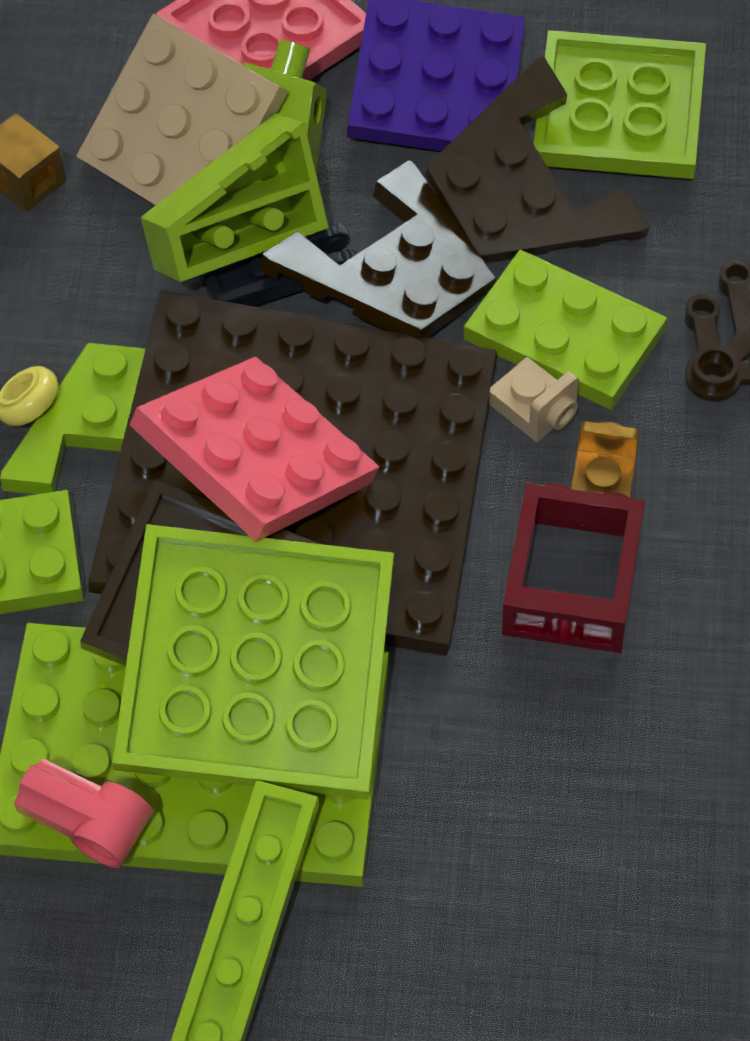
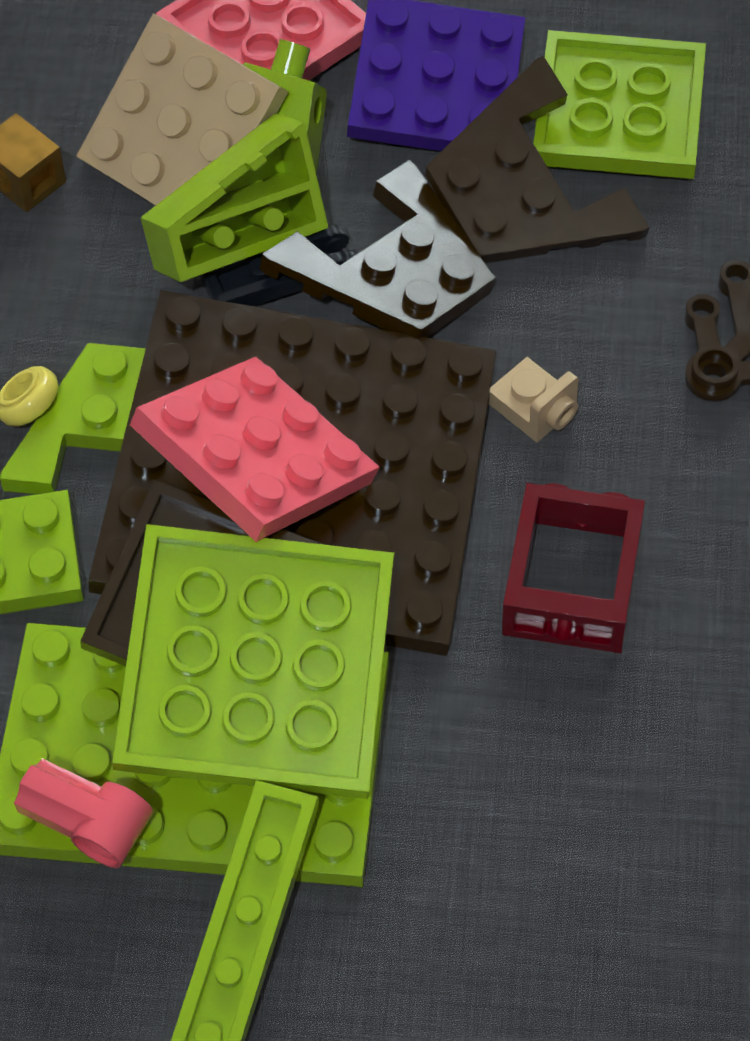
lime plate [464,249,667,410] -> none
pearl gold bracket [571,421,639,498] -> none

